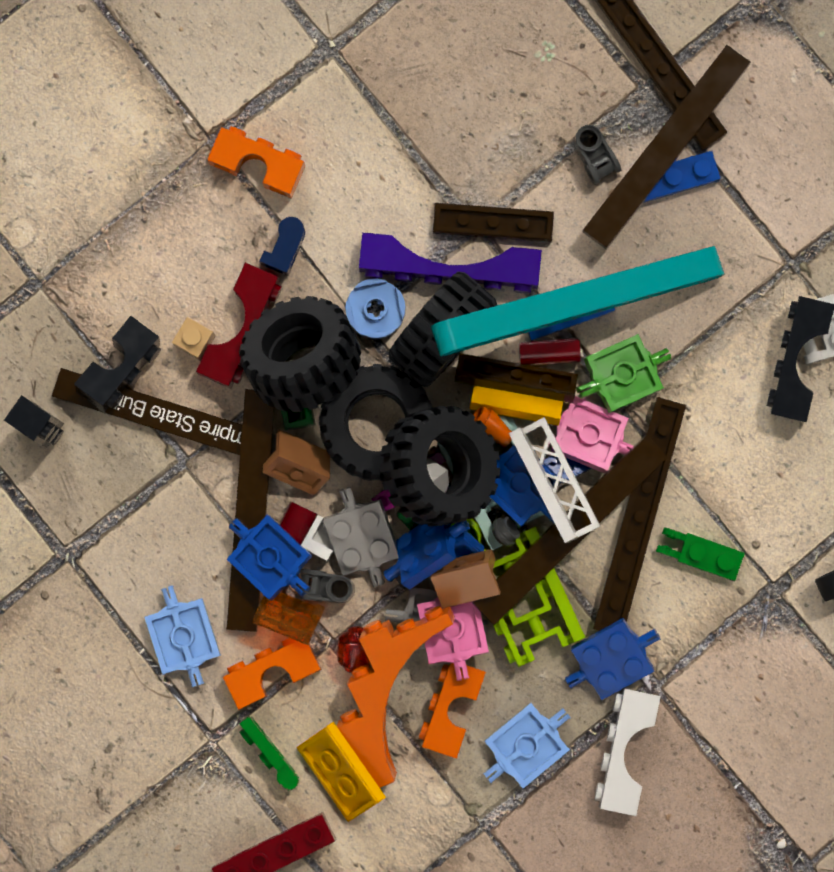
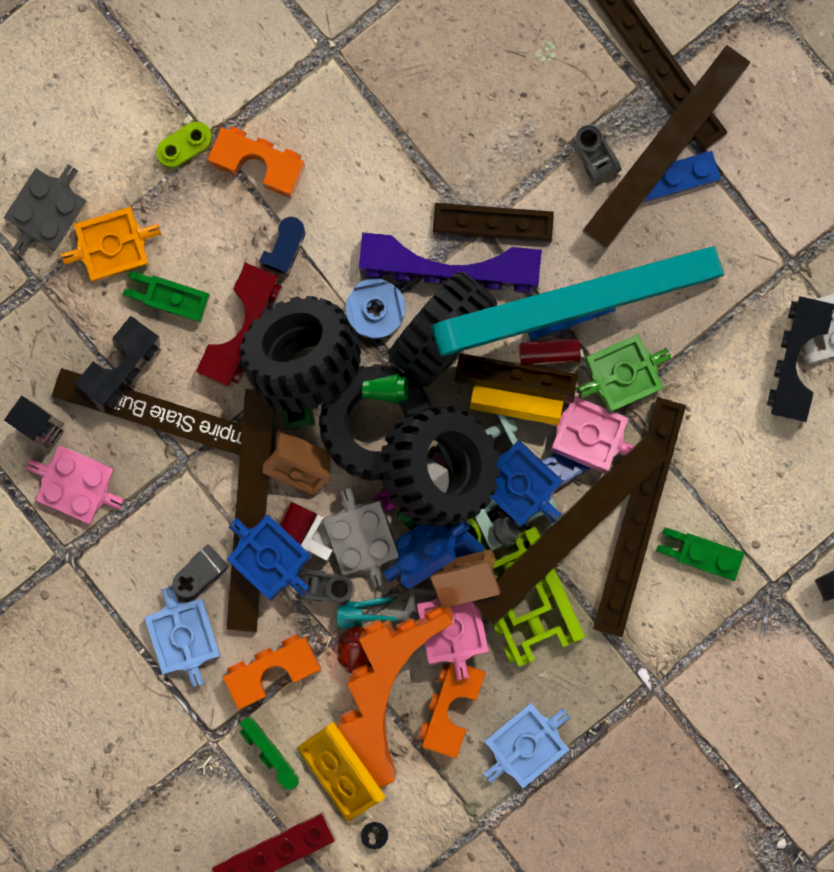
tan brick [172,317,216,361] -> none
clear orange plate [252,592,325,645] -> none
orange cone [473,406,512,448] -> none
white fence [509,417,600,543] -> none
blue plate [565,618,661,700] -> none
white arch [595,688,661,816] -> none
none -> dark grey plate [3,164,87,255]
none -> bright pink plate [26,445,125,524]
none -> light orange plate [61,206,162,282]
none -> green hinge [122,271,210,323]
none -> lime plate [156,122,213,168]
none -> dark grey piece [172,544,229,600]
none -> teal plant [337,596,397,636]
none -> black bush [361,822,388,849]
none -> green cone [362,374,408,404]

